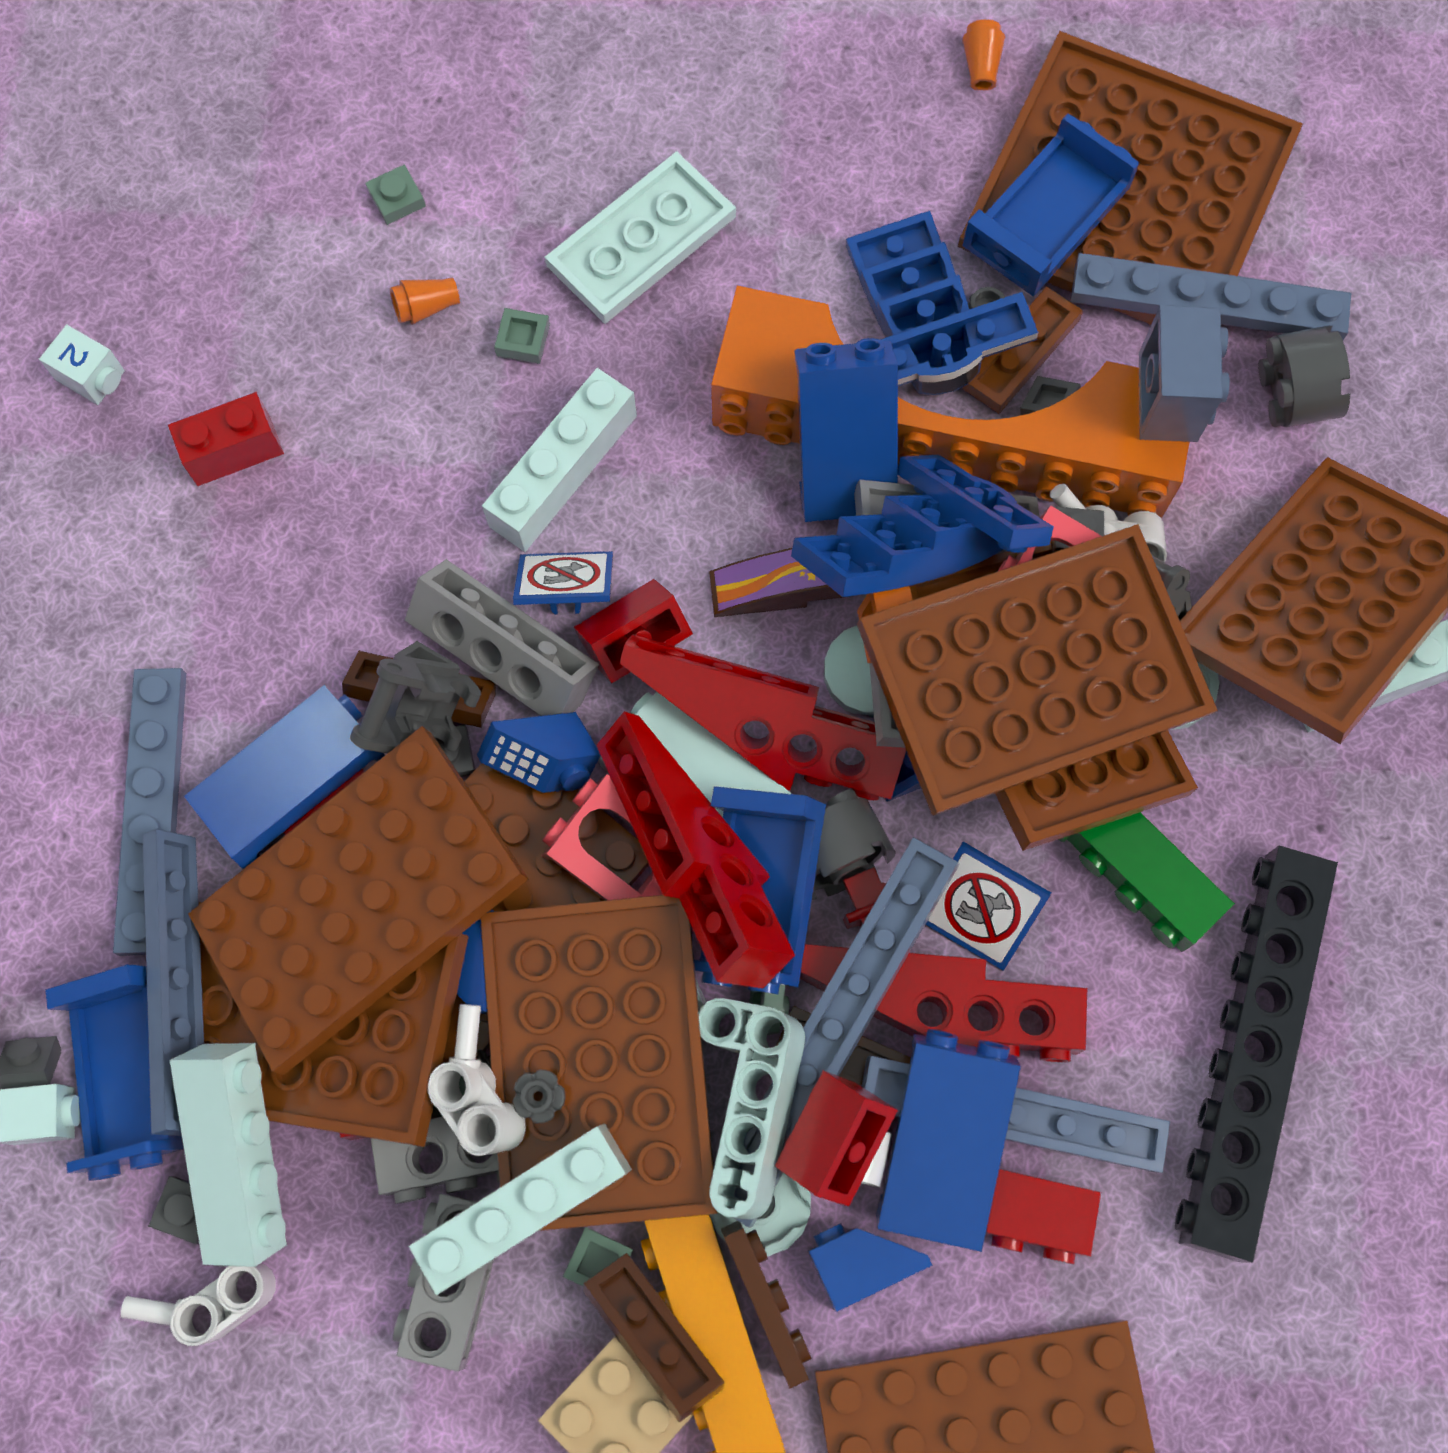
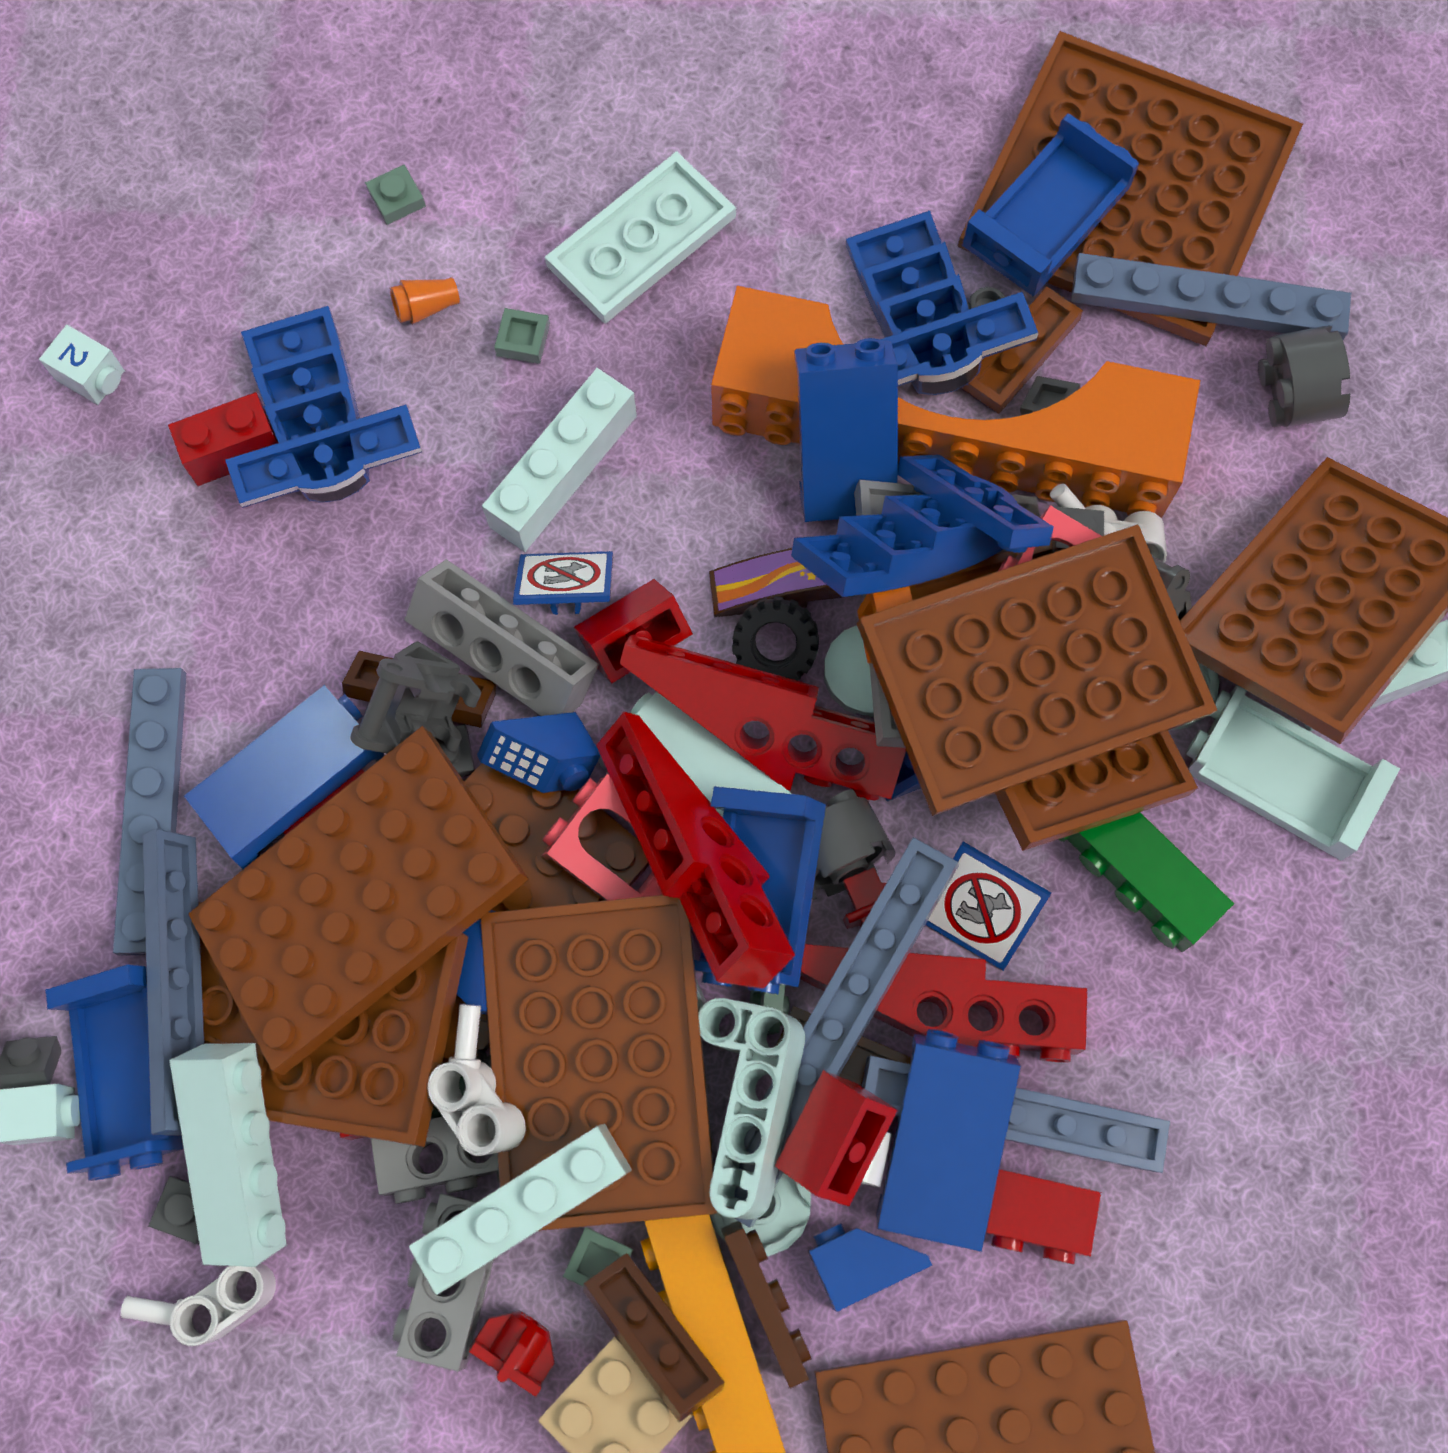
dark grey plate [513,1069,565,1123] -> none
orange cone [962,19,1005,90] -> none
sand blue brick [1139,305,1230,442] -> none
black brick [1175,845,1338,1263] -> none
none -> blue slope [226,306,422,508]
none -> red piece [469,1311,555,1397]
none -> black tyre [732,596,819,681]
none -> light aqua panel [1185,685,1400,861]

